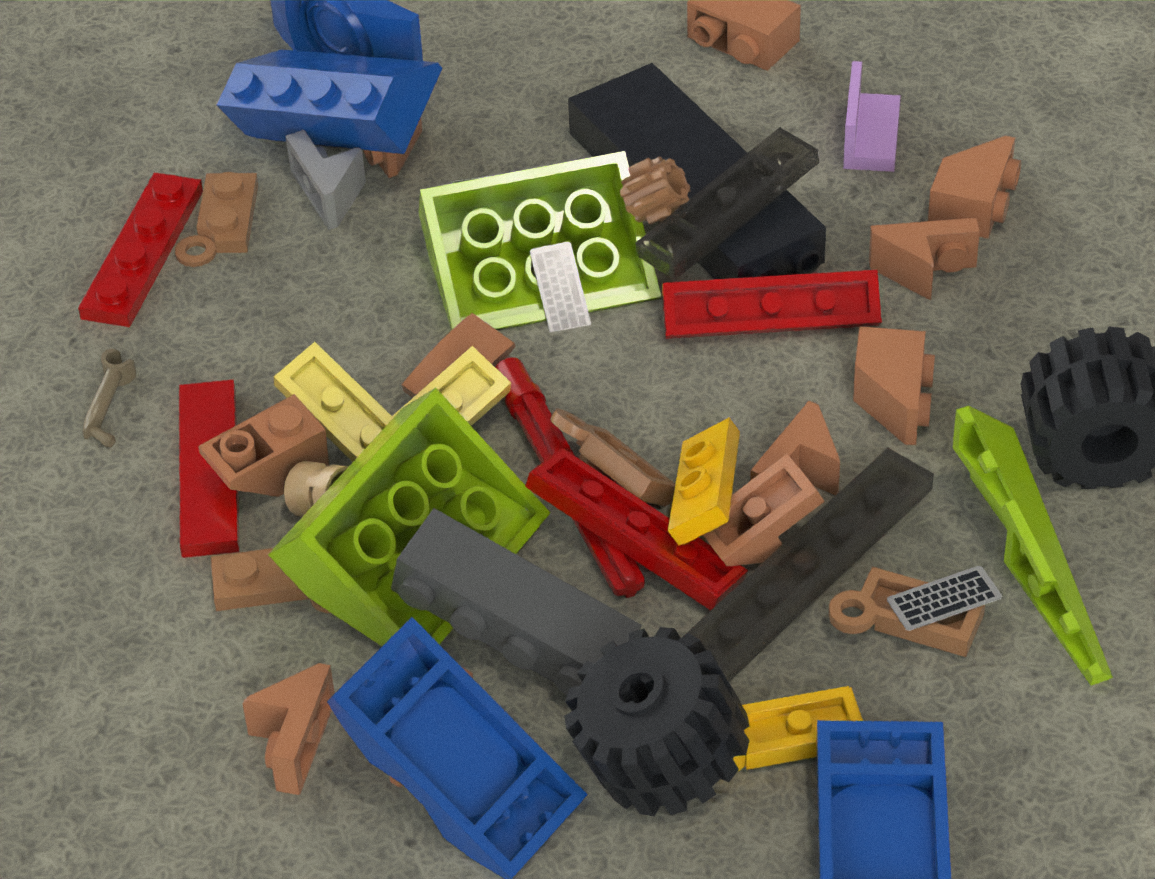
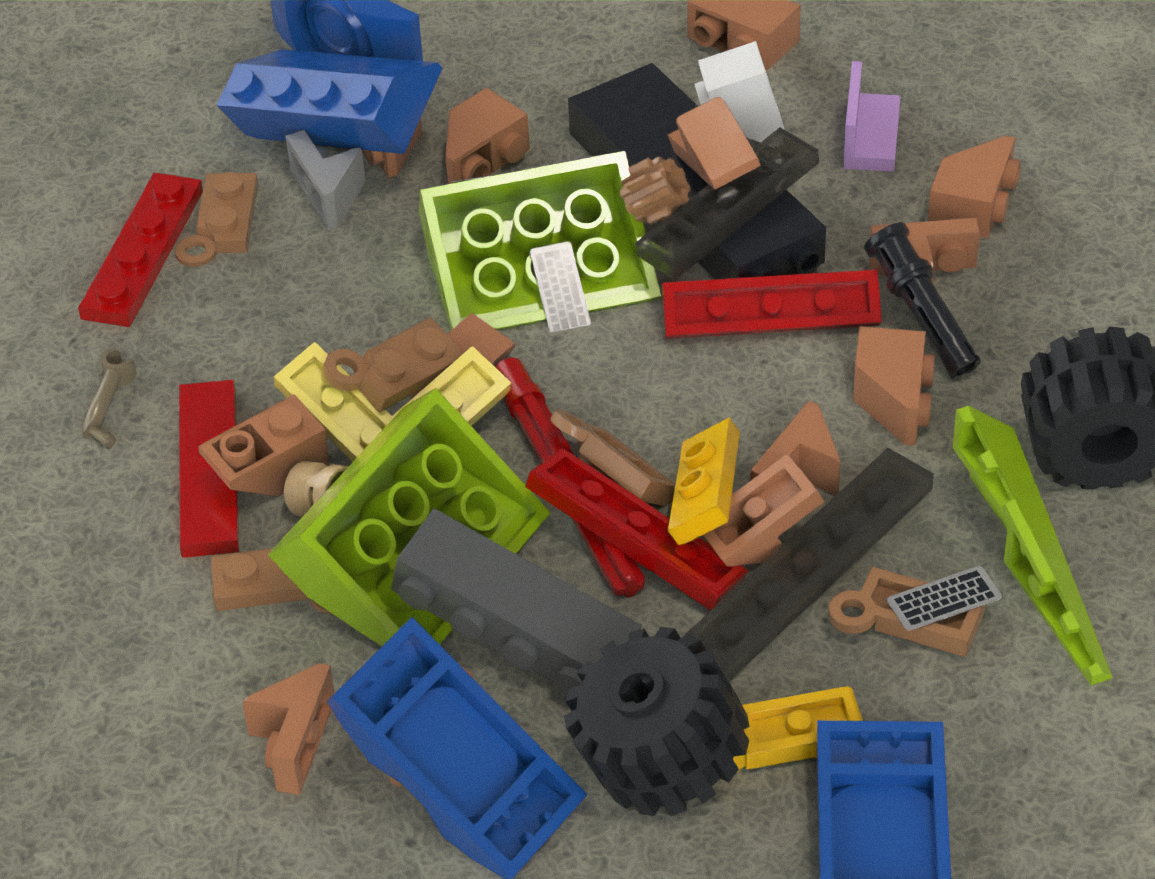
none -> medium nougat hinge [322,317,464,413]
none -> nougat slope [445,88,530,184]
none -> nougat slope [668,97,761,190]
none -> white slope [695,41,789,146]
none -> black pin [864,222,981,379]

